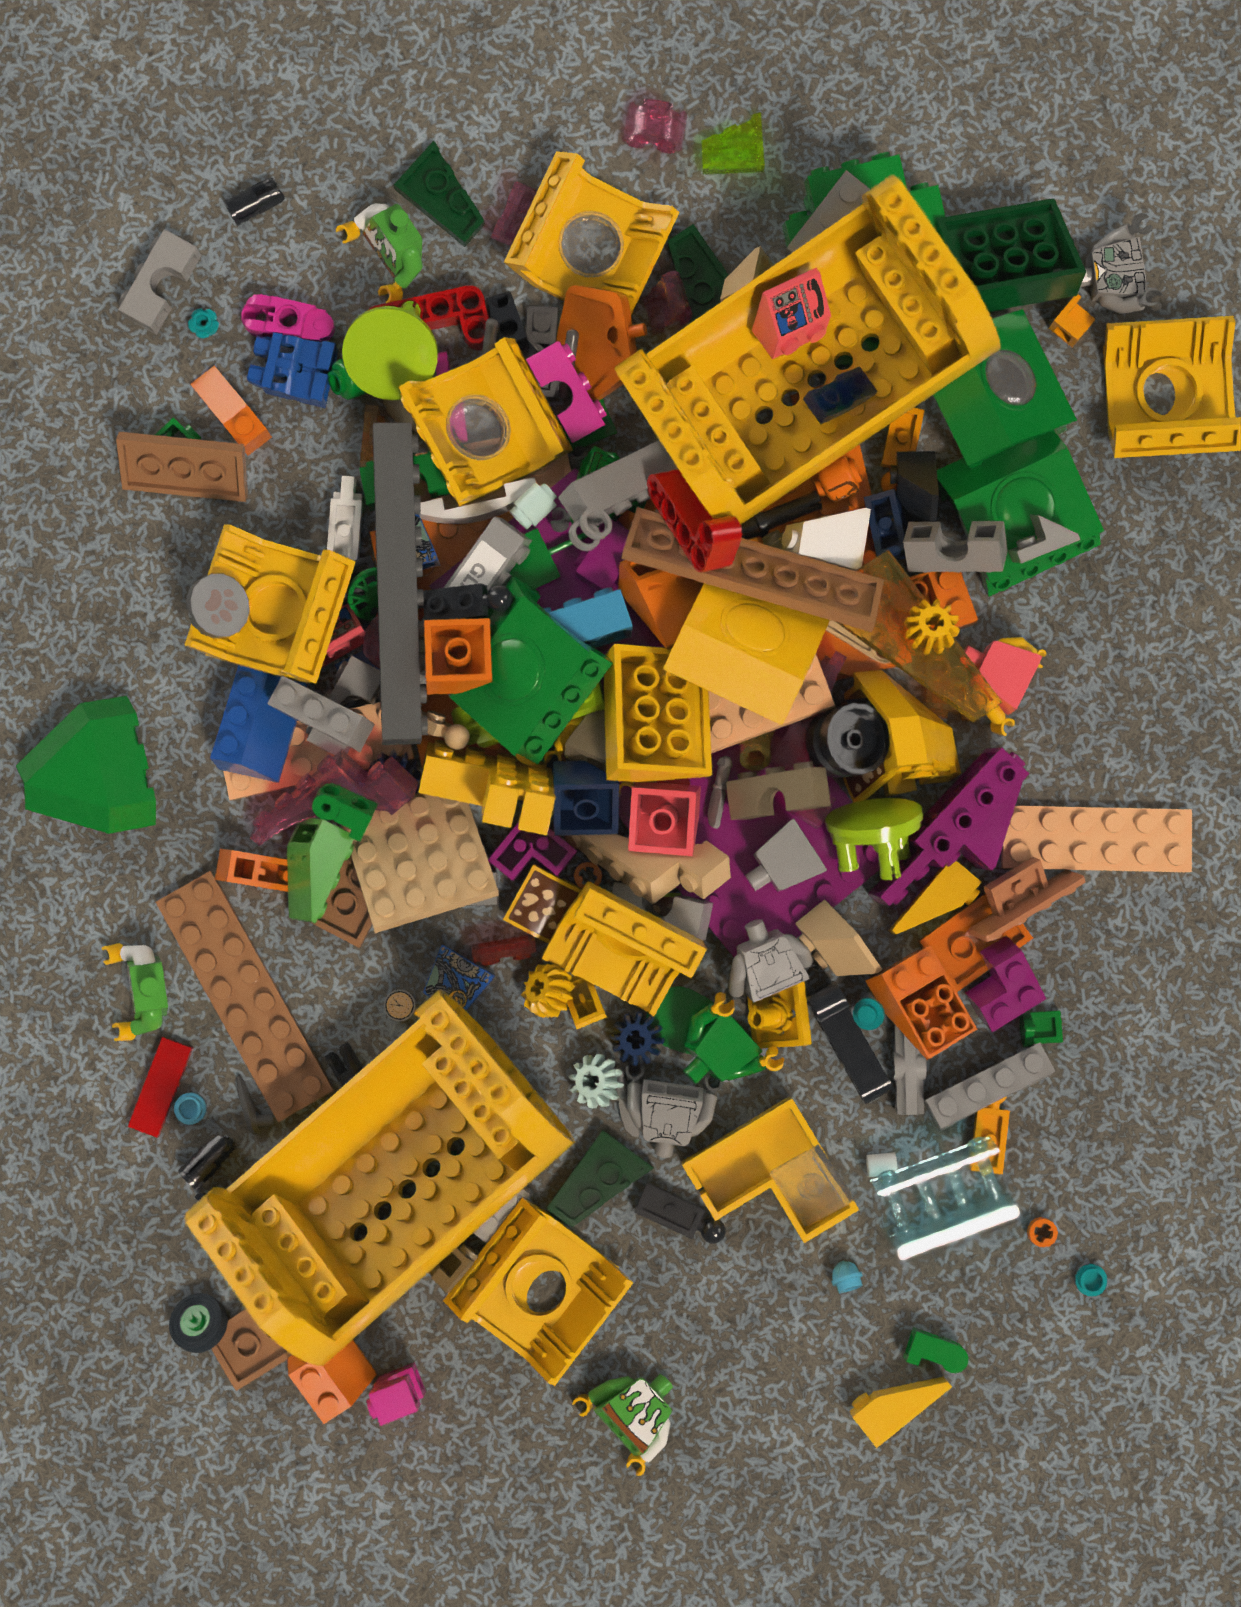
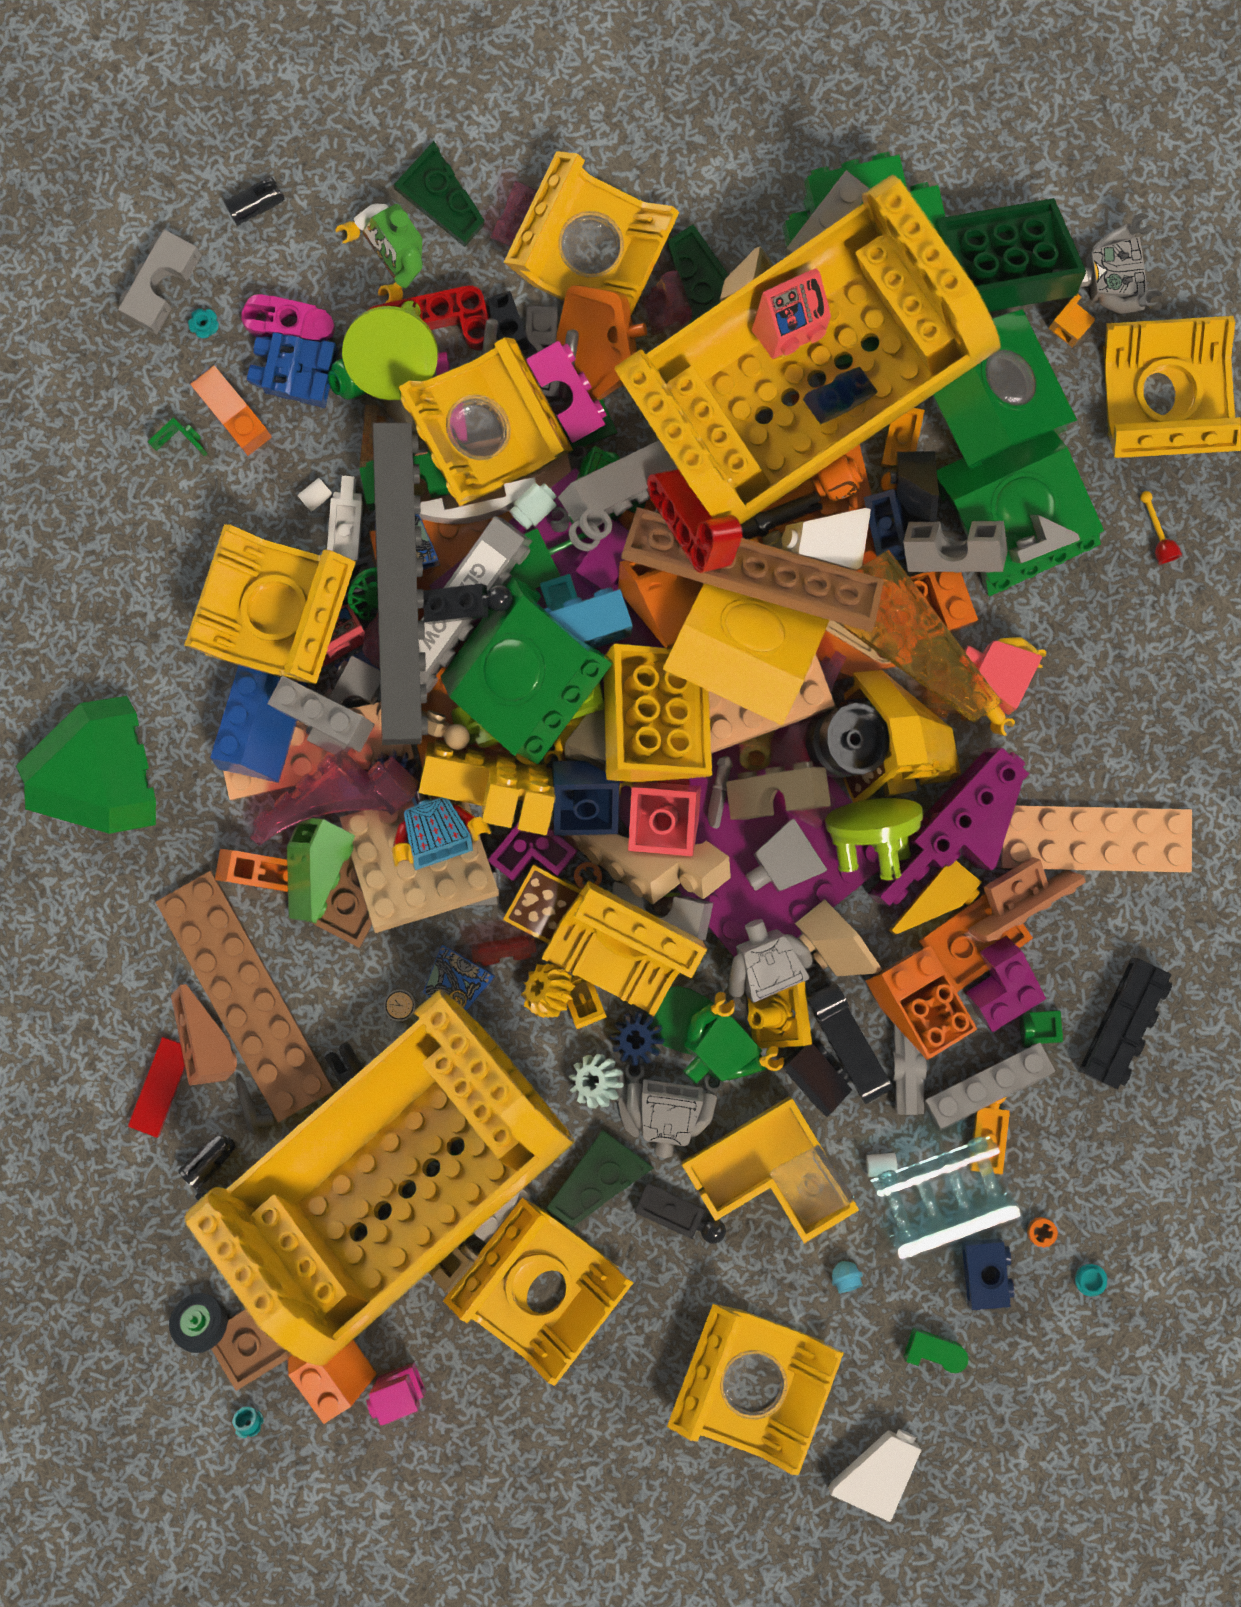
bright green torso [102,943,168,1041] -> none
medium nougat plate [116,432,248,502] -> none
medium azure plate [174,1093,207,1125] -> none
tile [186,574,250,638] -> none
green leg [312,783,378,842] -> none
orange slope [424,618,492,695] -> none
torso [572,1374,673,1476] -> none
clear pink cylinder [622,99,688,154] -> none
clear neon green wing [701,112,765,175] -> none
yellow slope [849,1376,952,1448] -> none
teal plate [853,998,885,1030] -> none
yellow gear [904,599,960,655] -> none
none -> nougat slope [171,984,237,1086]
none -> teal plate [232,1407,264,1439]
none -> white hinge [297,478,333,512]
none -> torso [392,790,491,870]
none -> teal plate [540,574,578,611]
none -> yellow panel [667,1304,844,1475]
none -> black slope [782,1041,852,1117]
none -> white slope [828,1429,921,1522]
none -> dark blue brick [961,1238,1015,1310]
none -> black brick [1078,958,1172,1090]
none -> hinge [1140,491,1182,565]

